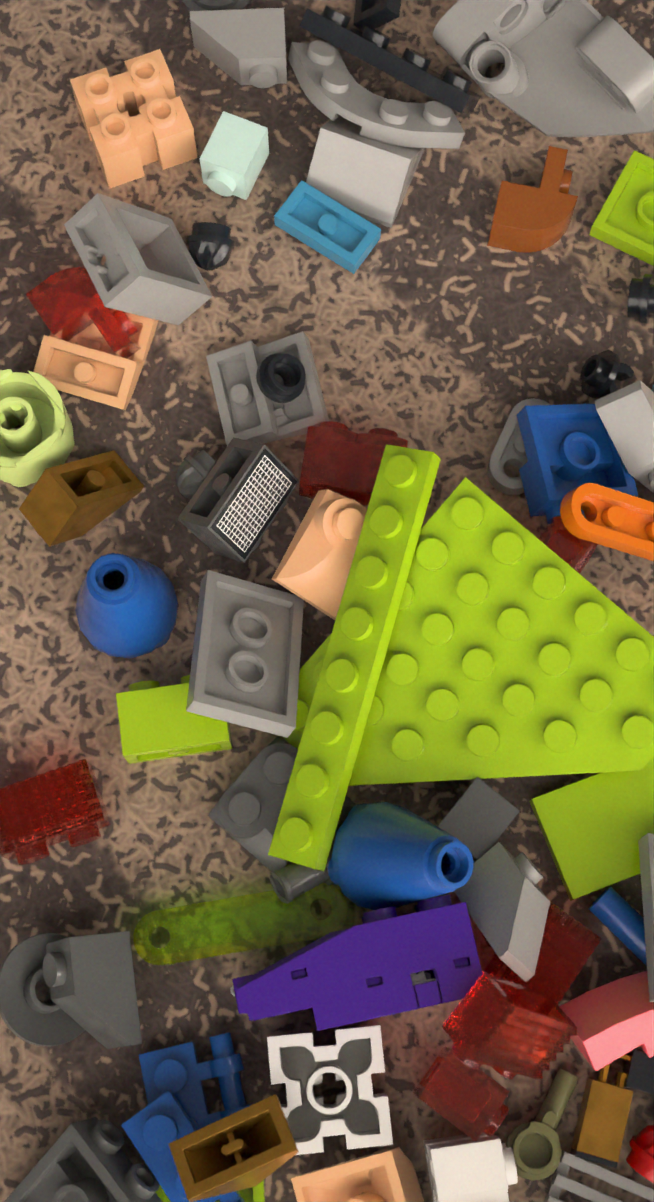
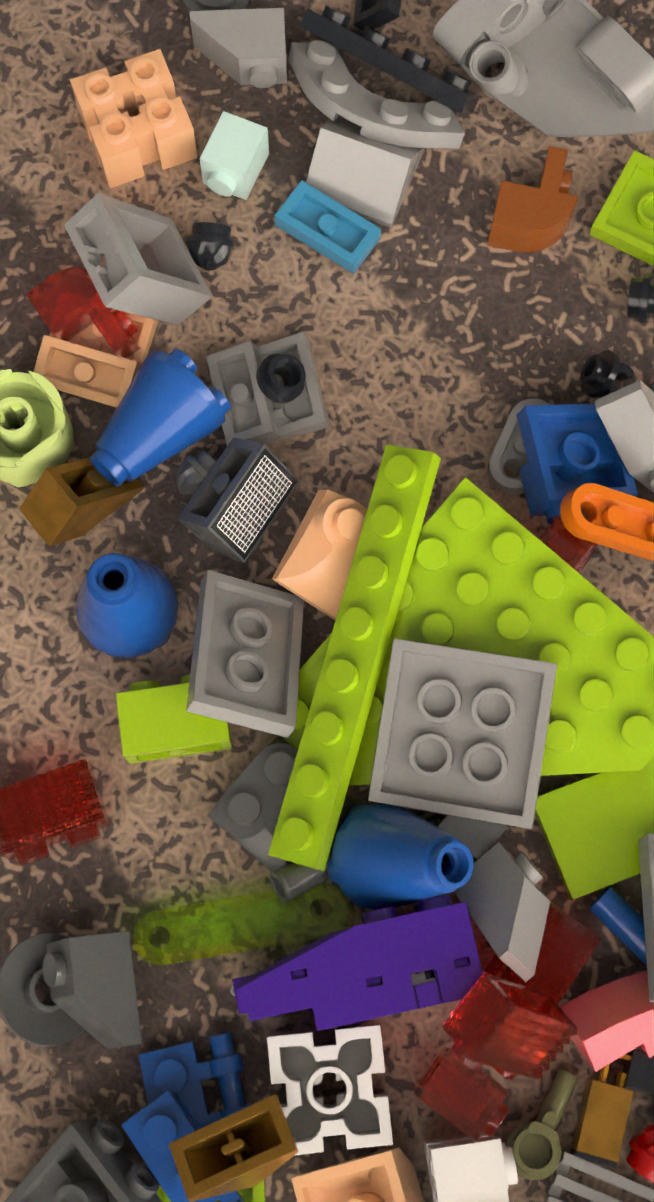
clear red brick [299,421,408,506] -> none
none -> blue cone [89,348,231,487]
none -> light grey plate [368,639,558,829]

